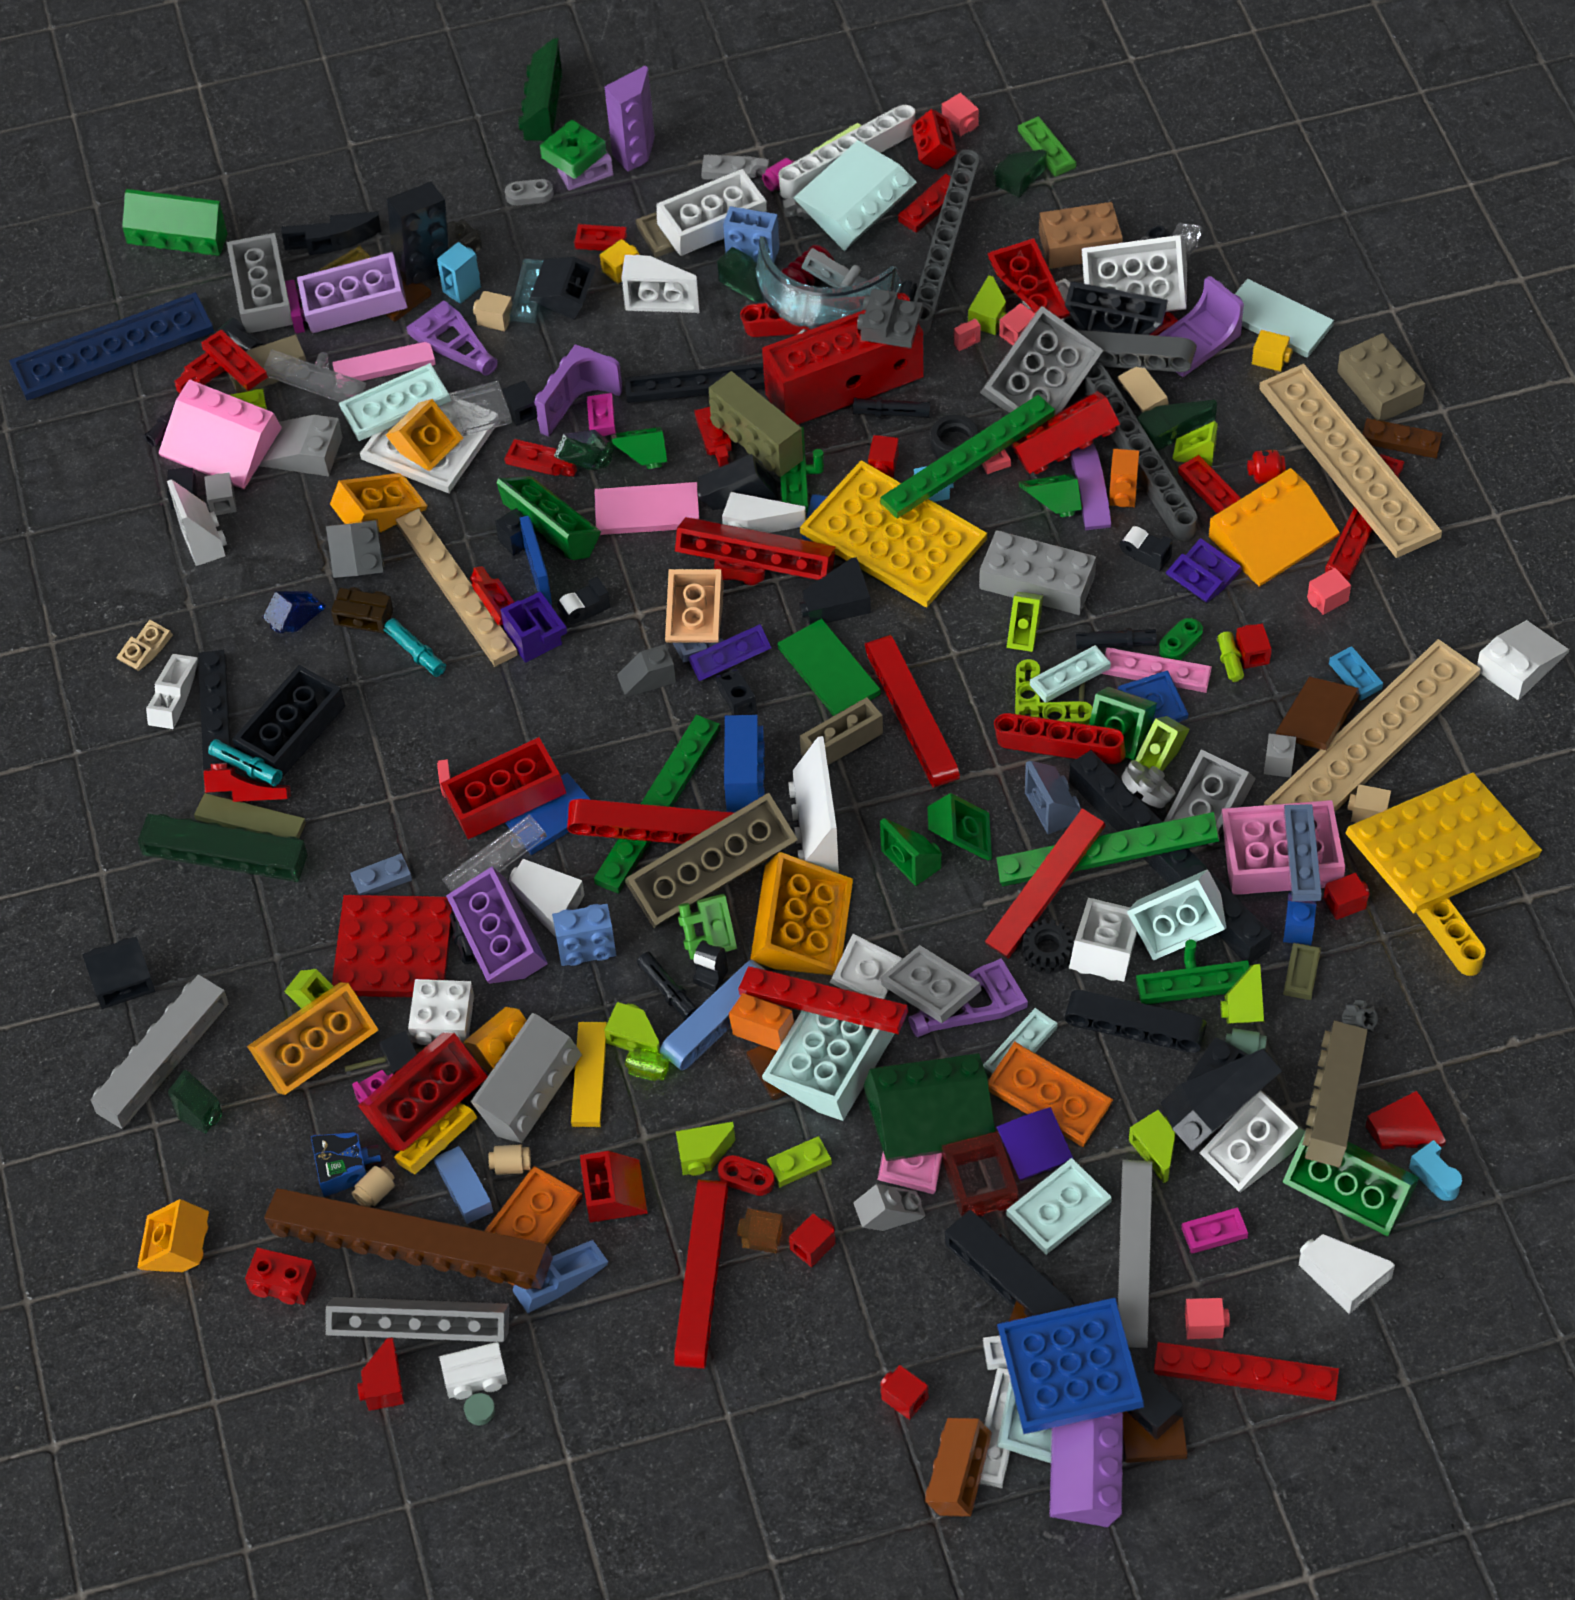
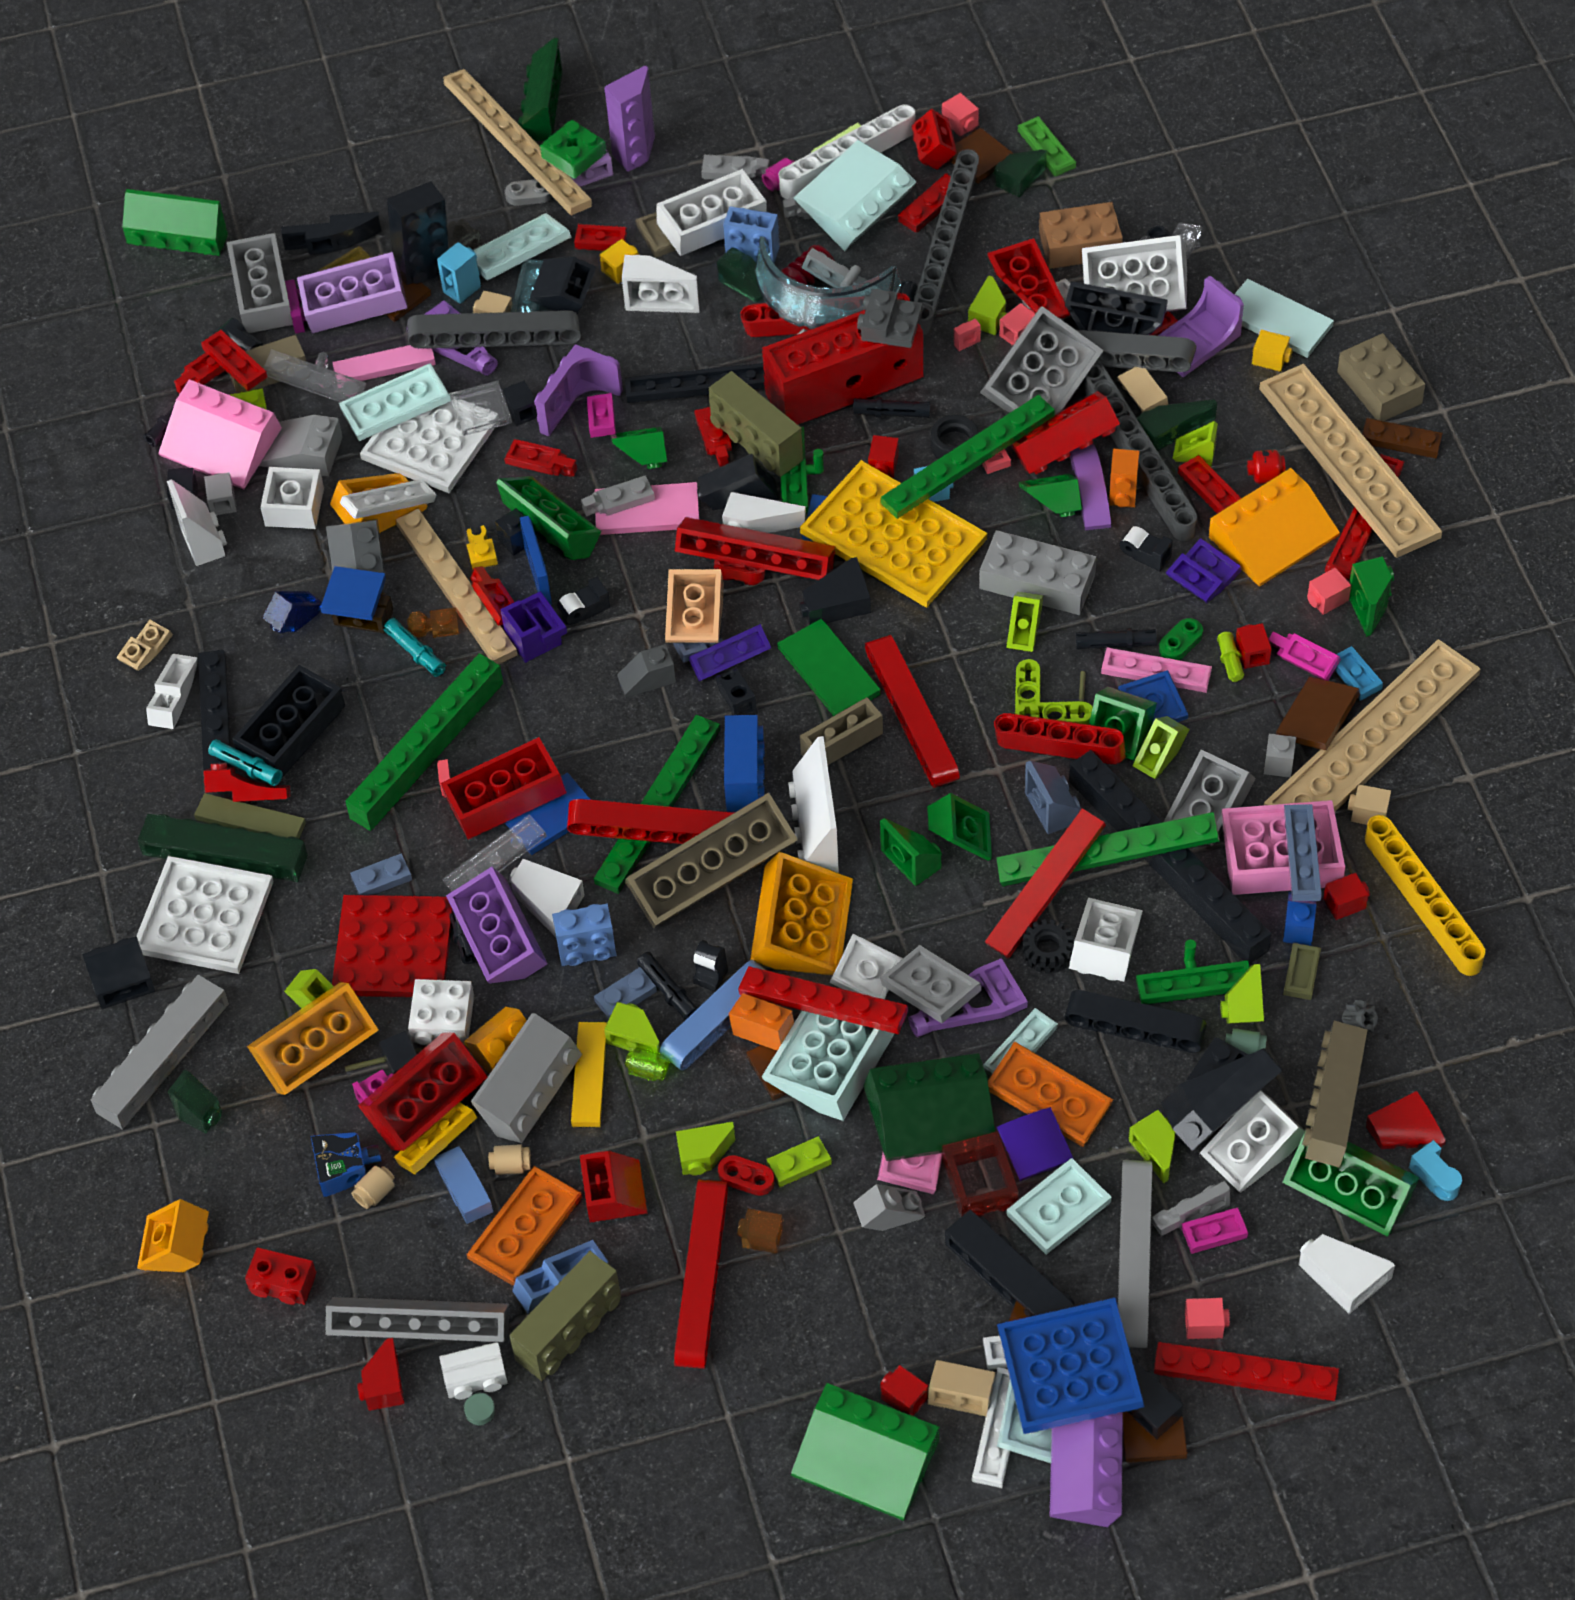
dark blue plate [9,292,214,401] -> none
reddish brown brick [264,1188,553,1289] -> none
light orange slope [385,399,463,471] -> none
clear green slope [554,429,616,470] -> none
bright green plate [678,894,737,960] -> none
red brick [789,1213,836,1268] -> none
dark orange brick [925,1418,992,1516] -> none
light aqua tile [1030,645,1111,703] -> none
light grey plate [1121,760,1176,808] -> none
light aqua slope [1127,869,1226,960] -> none
yellow plate [1345,772,1542,914] -> none
white slope [1477,620,1569,701] -> none
none -> white plate [137,856,274,974]
none -> white brick [260,467,324,529]
none -> blue tile [320,566,386,620]
none -> white tile [340,479,437,519]
none -> green brick [345,653,503,831]
none -> dark grey beam [407,311,581,349]
none -> clear orange plate [407,607,459,638]
none -> tan plate [444,69,592,215]
none -> yellow plate [466,525,498,570]
none -> light aqua tile [473,213,571,280]
none -> olive brick [509,1251,621,1381]
none -> light grey hinge [581,475,655,516]
none -> sand blue plate [594,967,657,1019]
none -> slope [791,1383,939,1521]
none -> tan hinge [928,1360,995,1416]
none -> reddish brown tile [949,127,1013,183]
none -> light grey hinge [1152,1181,1230,1236]
none -> dark pink hinge [1268,632,1341,681]
none -> green slope [1349,556,1394,636]

